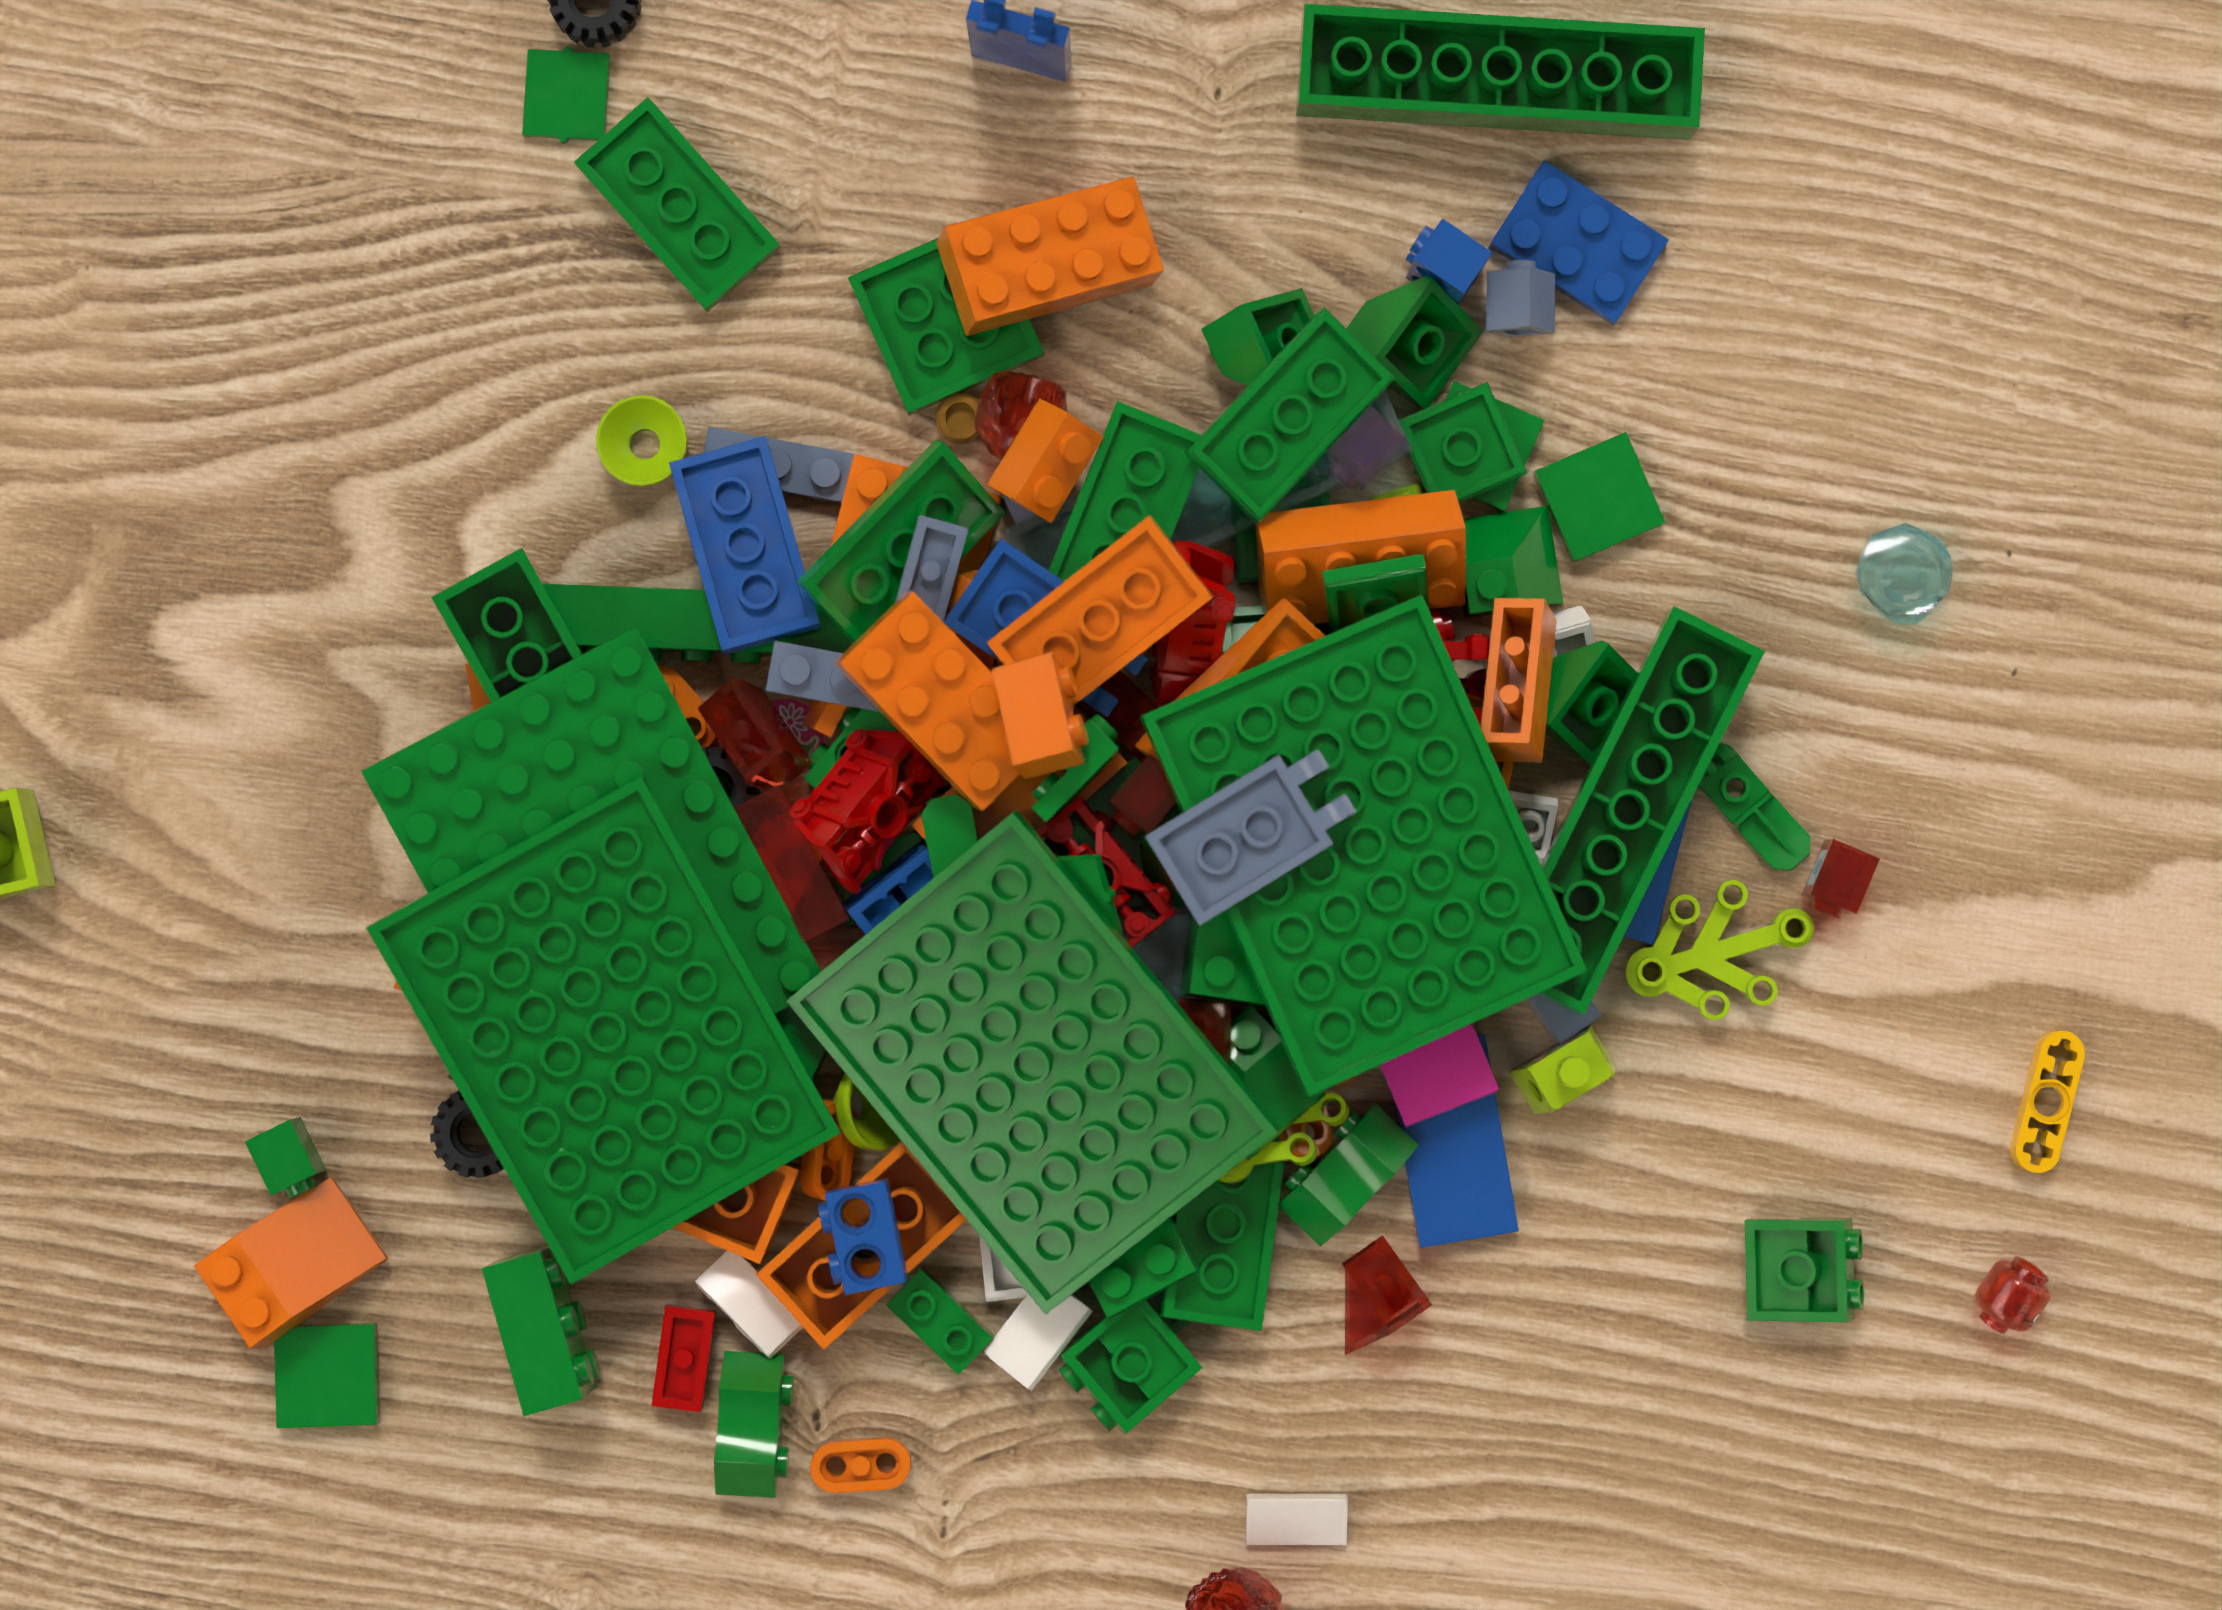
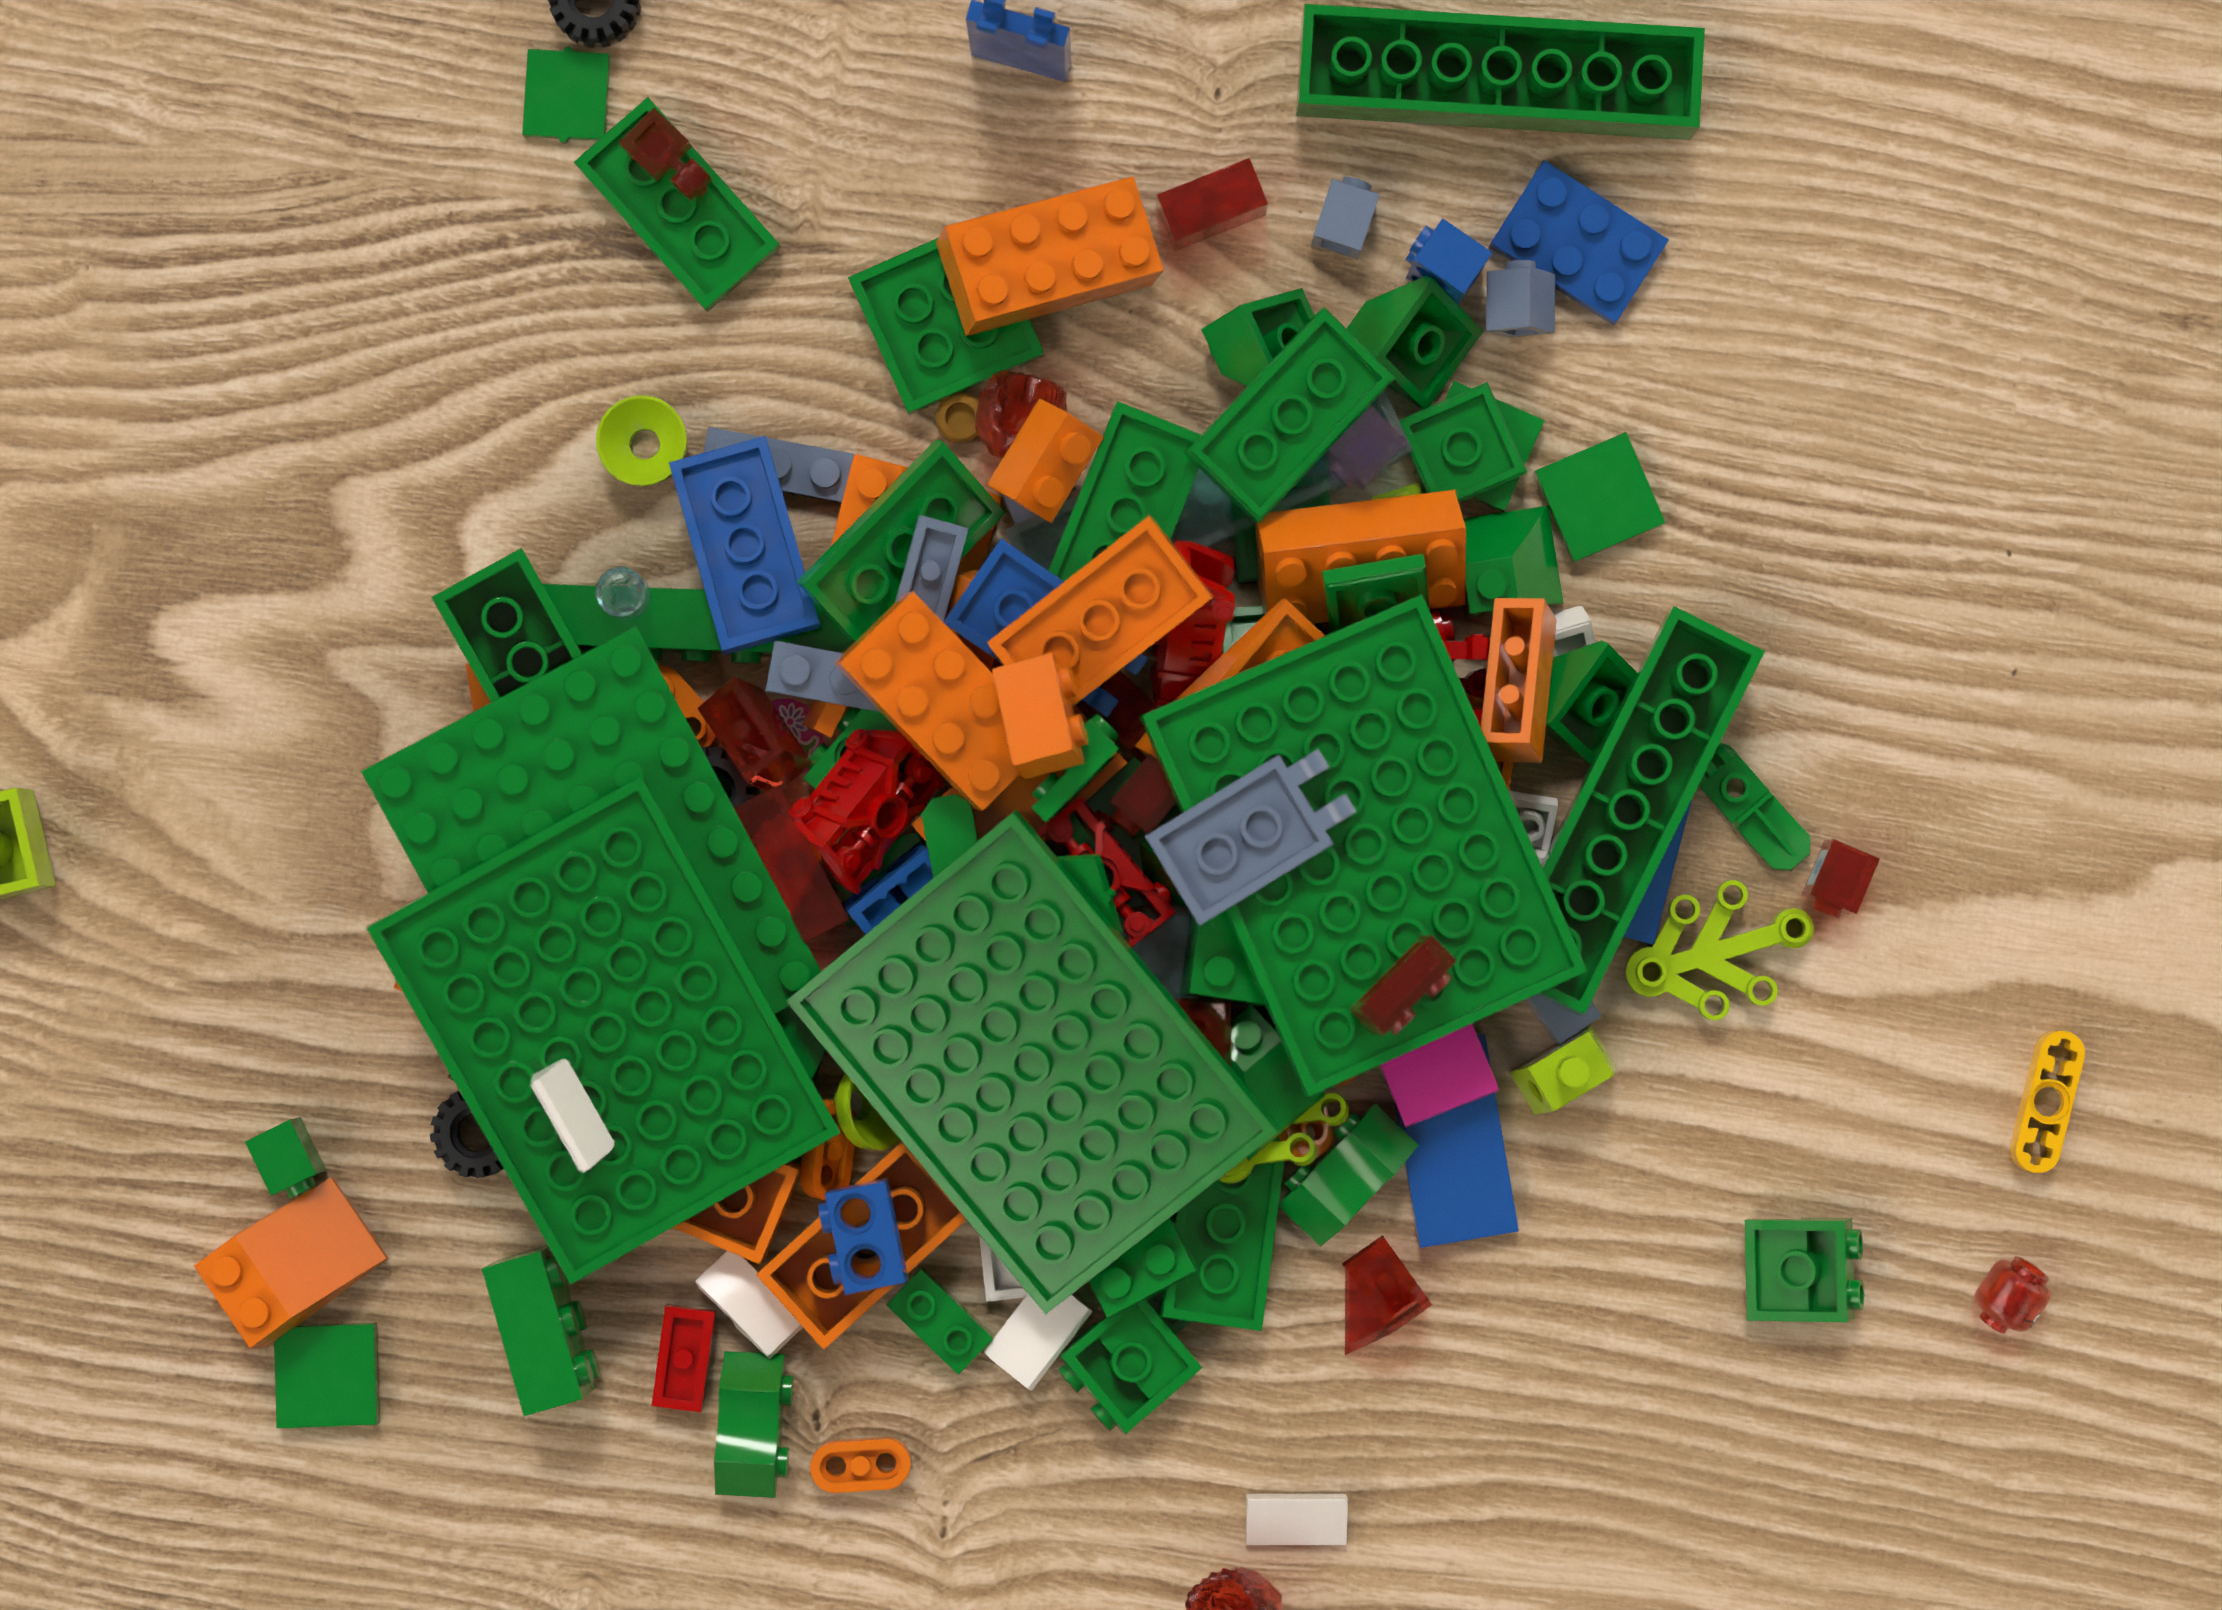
clear light blue hat [1855,523,1953,624] -> none
none -> white slope [531,1059,614,1172]
none -> clear light blue wheel [595,567,651,620]
none -> clear red plate [619,108,712,201]
none -> clear red brick [1156,158,1268,252]
none -> sand blue brick [1311,177,1380,260]
none -> clear red piece [1349,935,1457,1035]

